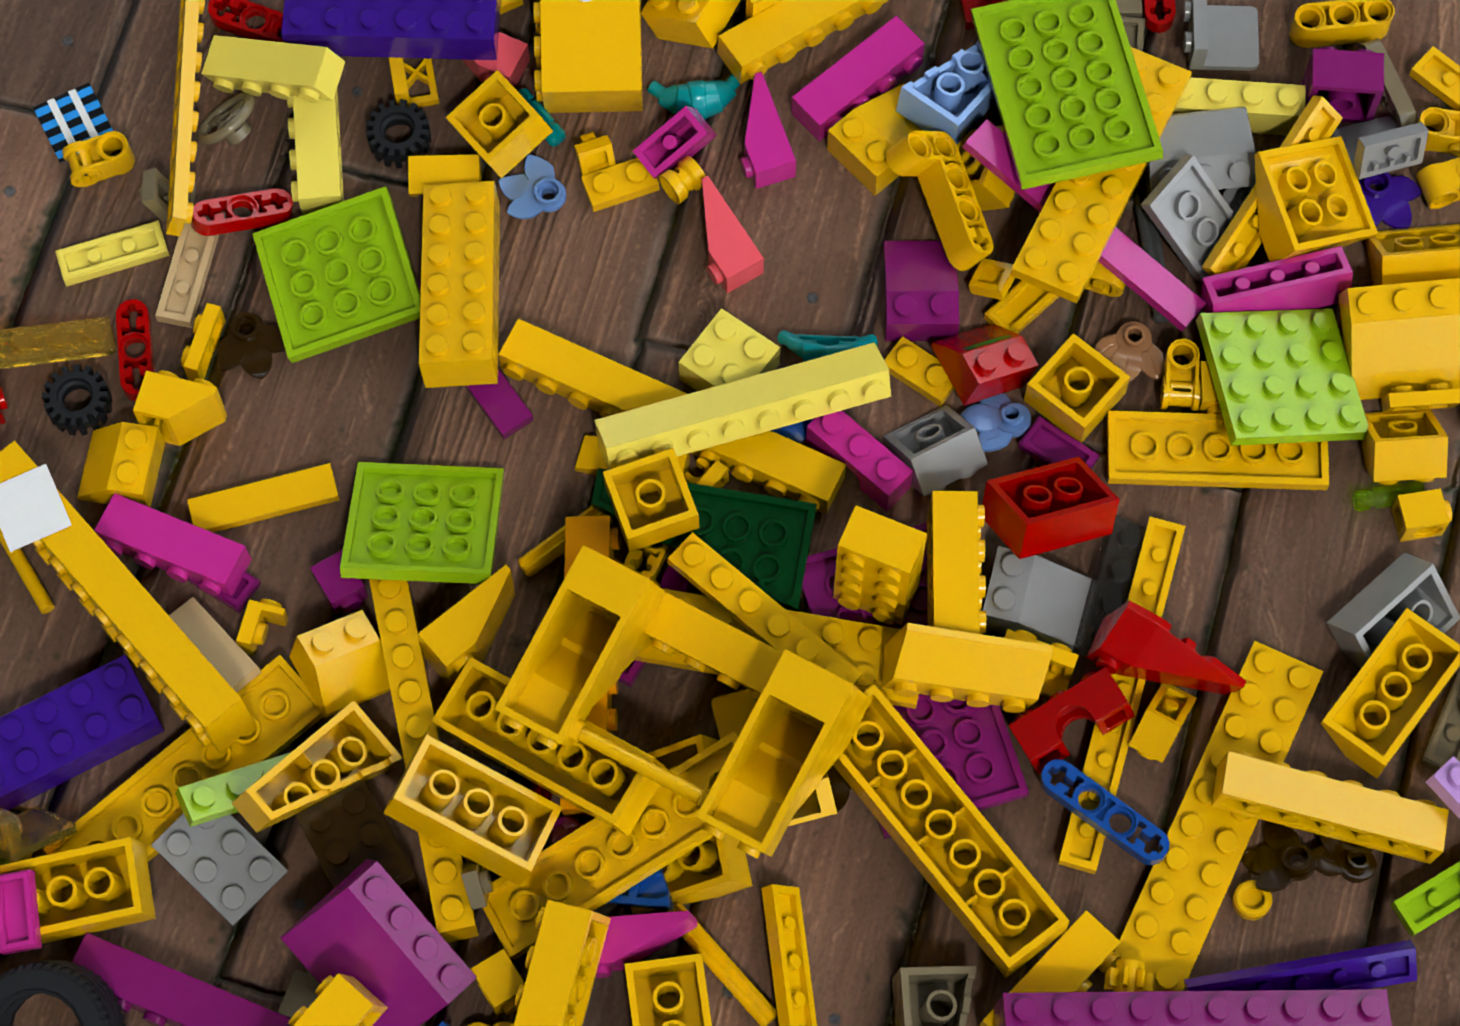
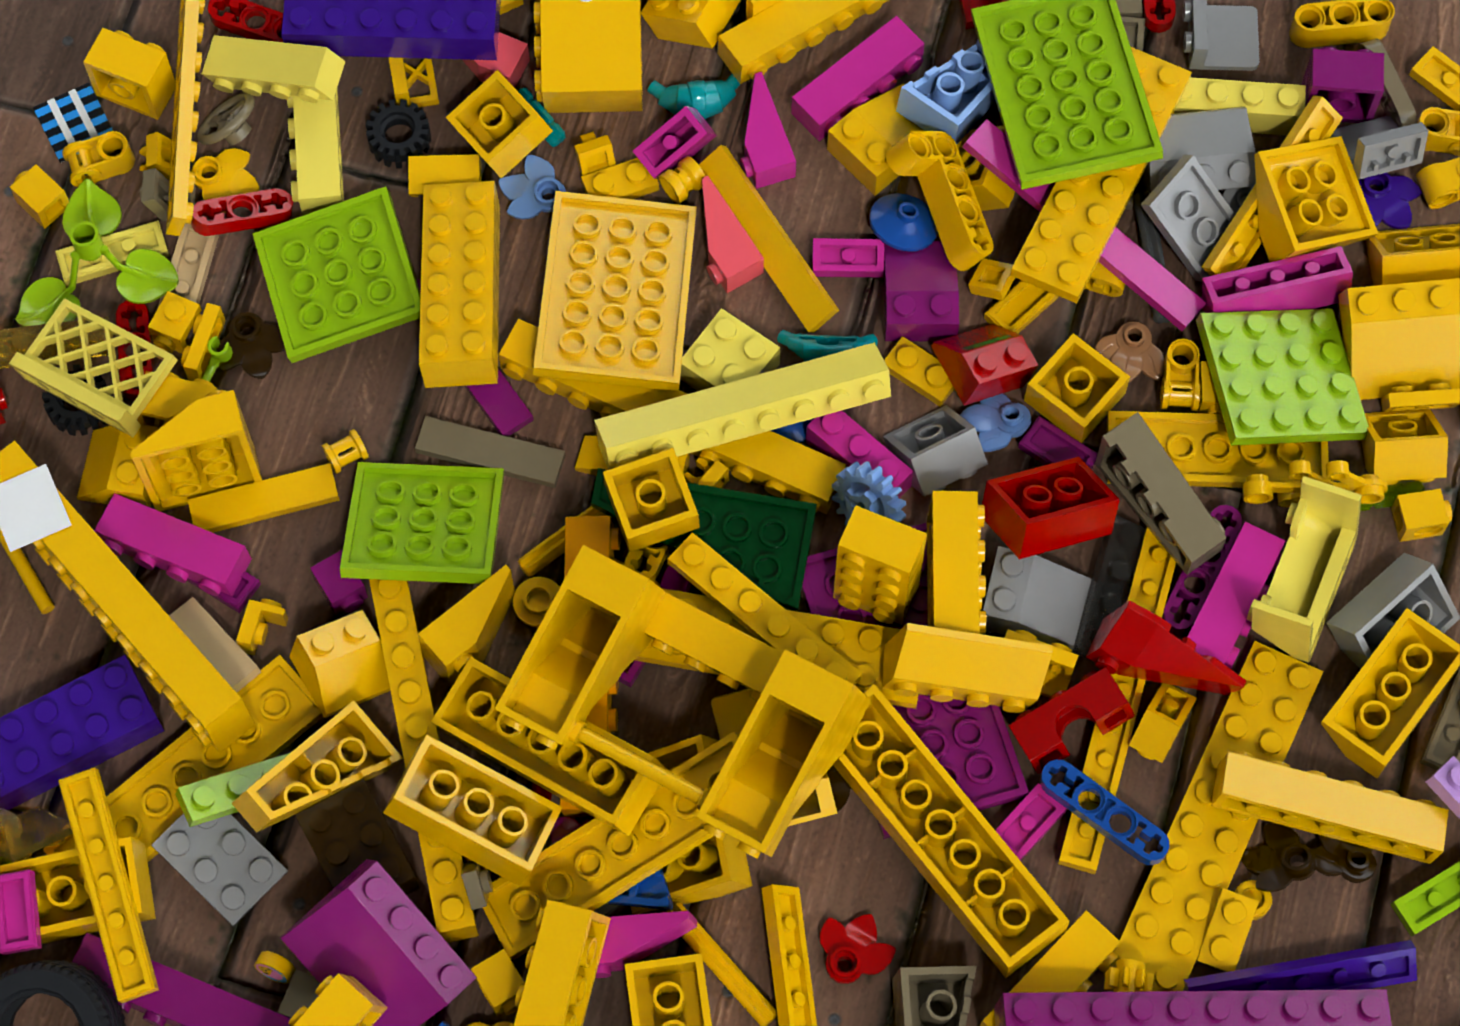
none -> light yellow fence [9,298,178,437]
none -> yellow brick [10,164,69,229]
none -> lime plant [15,178,179,332]
none -> yellow tile [58,767,159,1003]
none -> yellow brick [83,28,175,120]
none -> yellow slope [130,390,262,512]
none -> yellow tile [139,132,171,179]
none -> yellow bracket [148,291,202,354]
none -> yellow plate [191,148,260,214]
none -> lime hand [202,336,233,382]
none -> yellow tile [254,951,295,984]
none -> yellow bush [321,429,369,474]
none -> dark tan tile [415,416,566,488]
none -> yellow piece [513,577,560,627]
none -> yellow plate [533,191,697,391]
none -> yellow tile [699,145,840,333]
none -> dark pink plate [812,238,884,278]
none -> red plate [820,914,896,984]
none -> light blue gear [832,461,907,526]
none -> blue dish [869,193,938,252]
none -> dark pink plate [995,783,1067,861]
none -> dark tan wedge [1095,412,1226,575]
none -> magenta beam [1162,505,1242,635]
none -> dark pink brick [1187,522,1285,669]
none -> yellow plate [1196,888,1260,972]
none -> yellow plant [1242,460,1388,507]
none -> light yellow windscreen [1247,476,1362,663]

